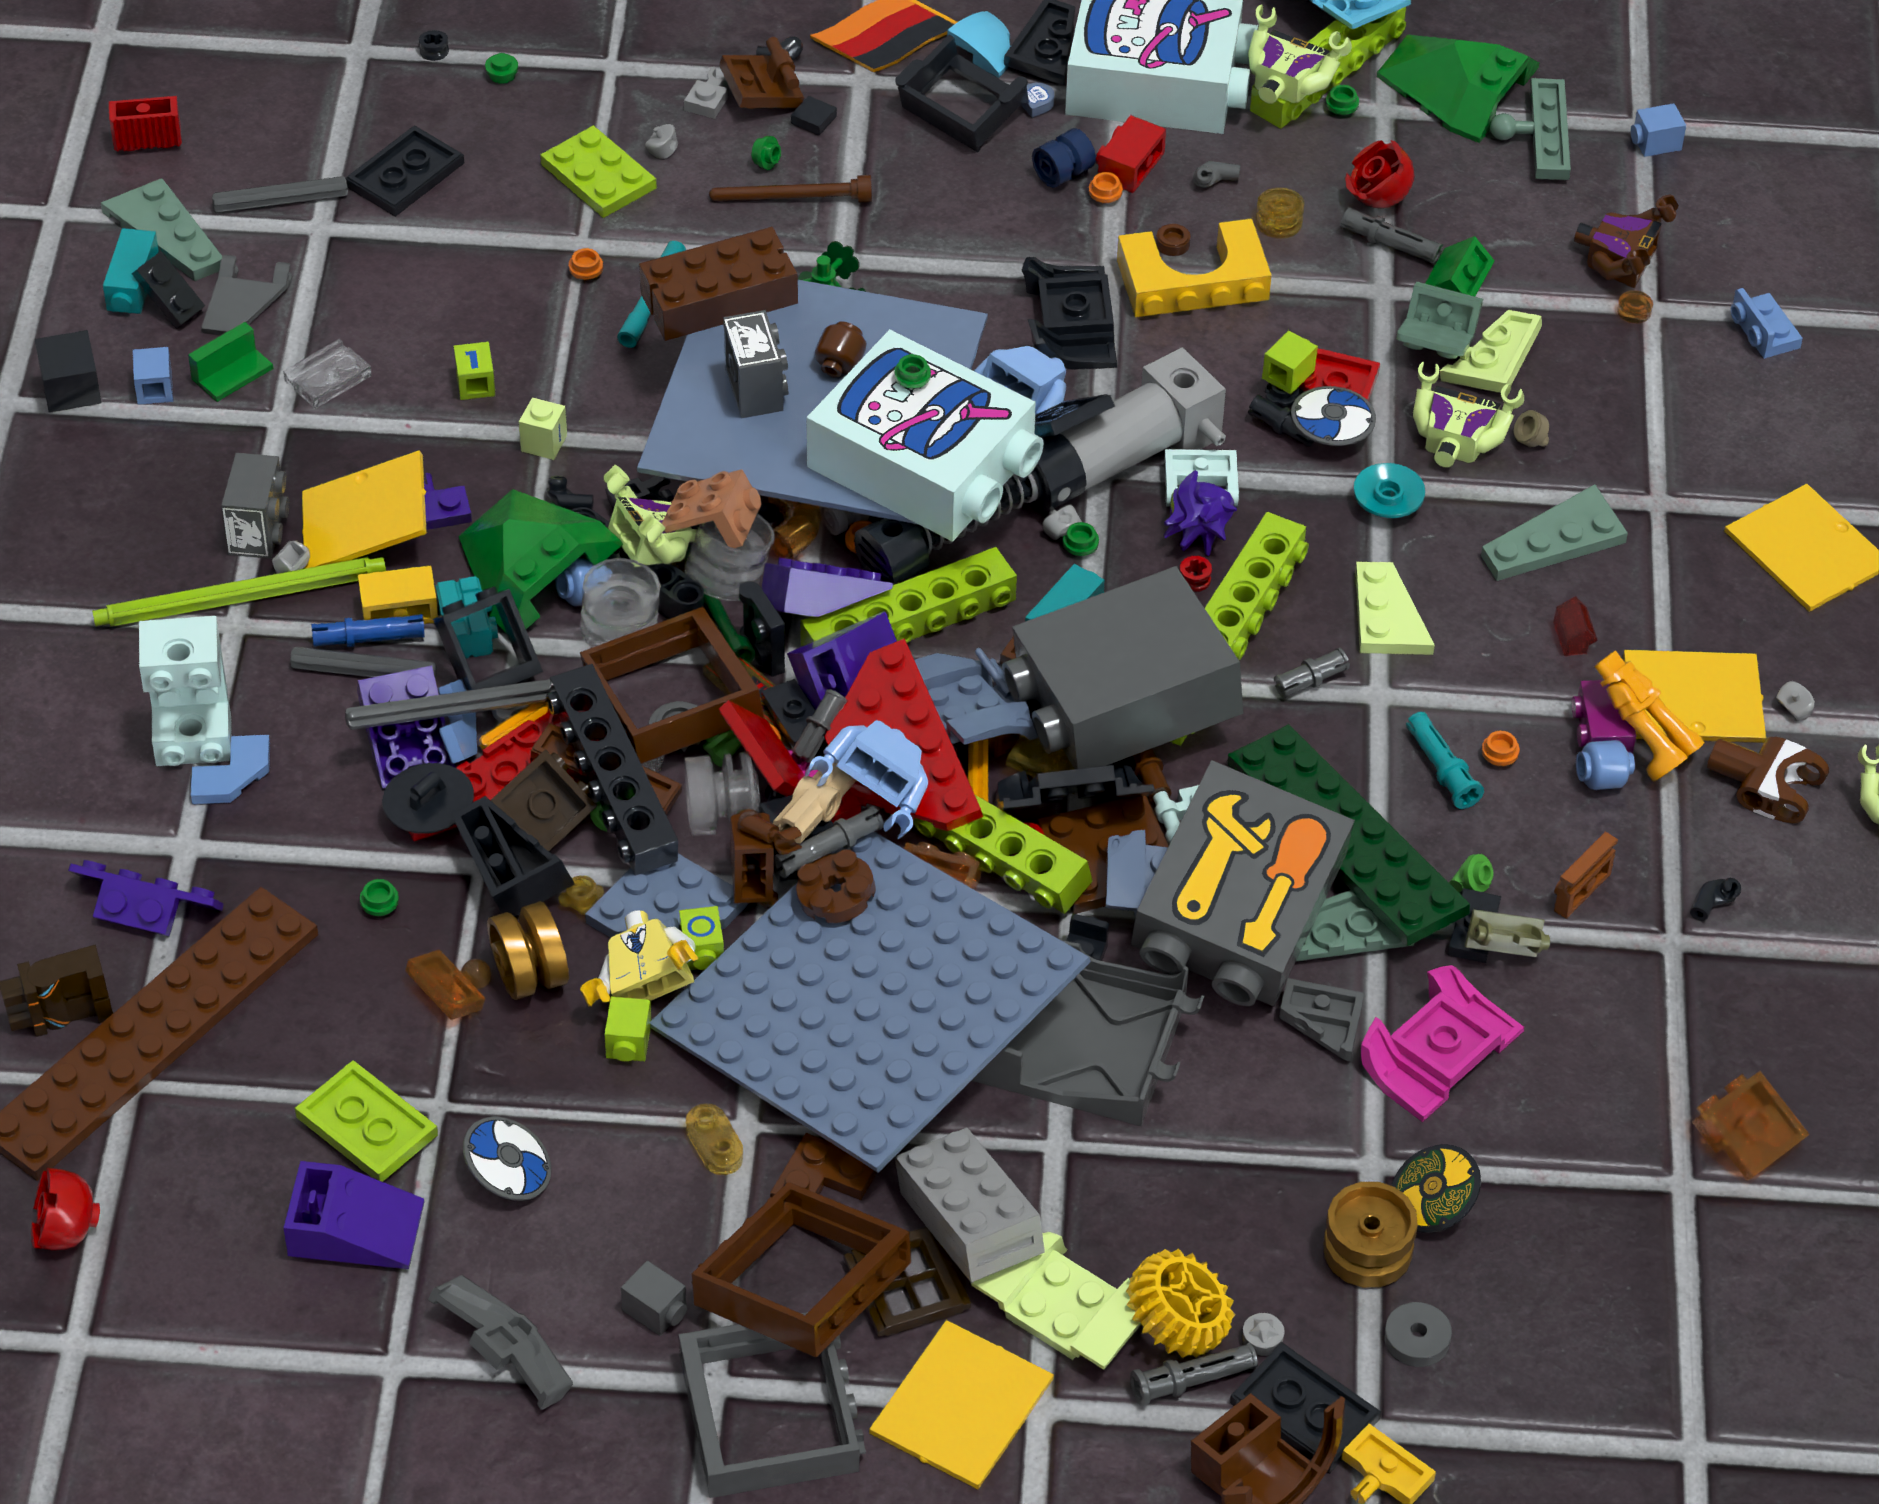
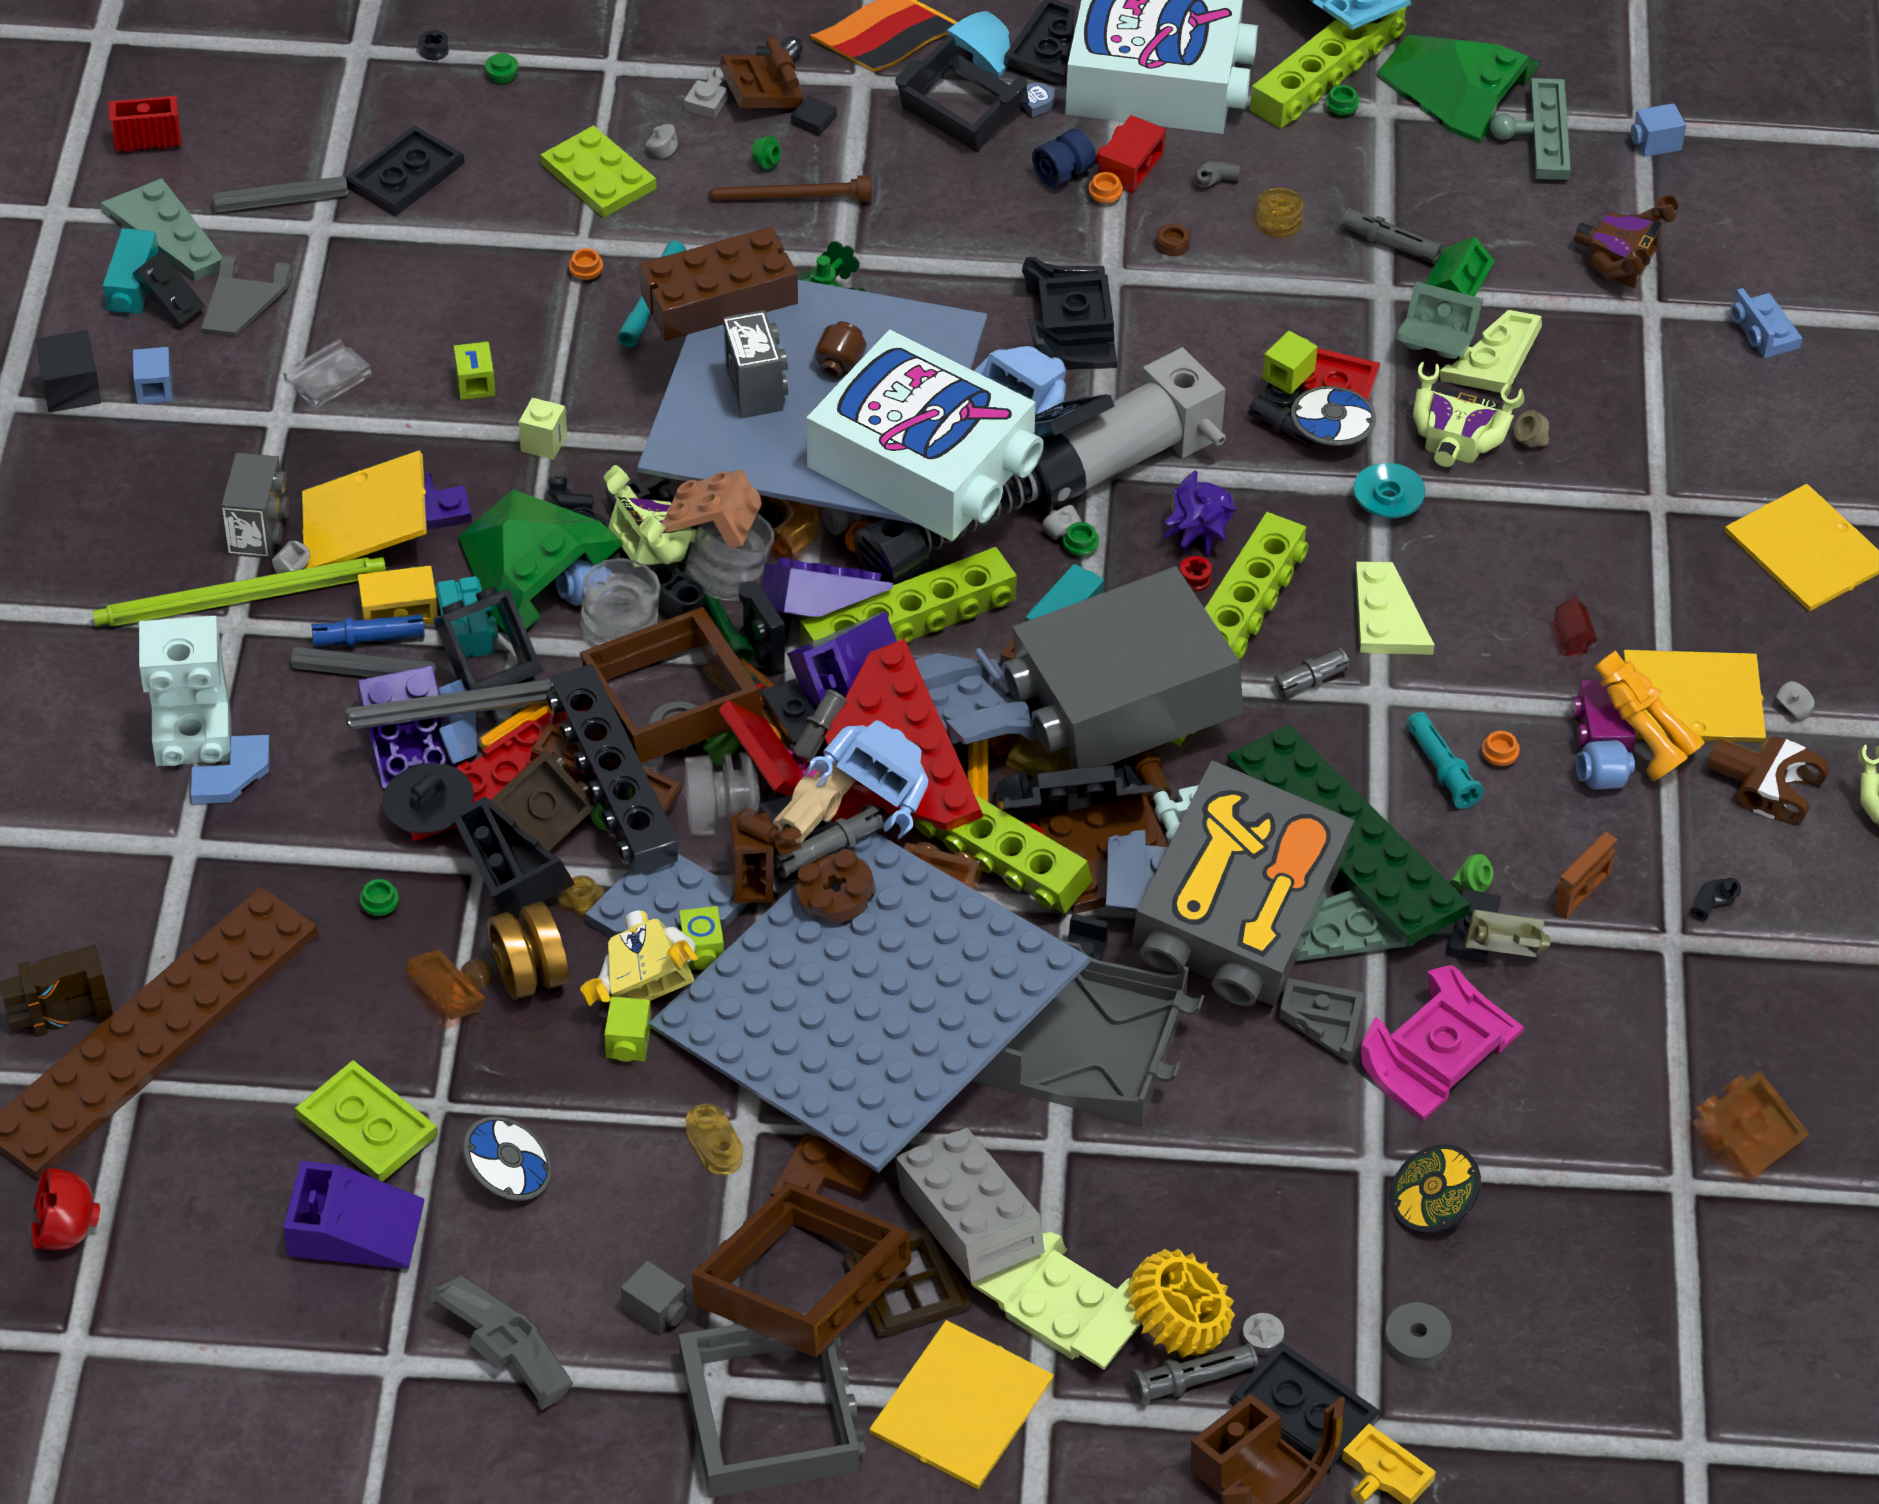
dark purple bracket [68,860,224,937] -> none
green panel [188,322,274,402] -> none
green plate [894,354,931,388] -> none
yellow arch [1117,219,1272,317] -> none
light aqua plate [1164,449,1239,507] -> none
yellowish green torso [1248,4,1352,104] -> none
pearl gold wheel [1323,1182,1418,1288] -> none
red cylinder [1345,140,1415,209] -> none
sand green wing [1481,484,1628,581] -> none
clear orange tile [1617,291,1653,323] -> none

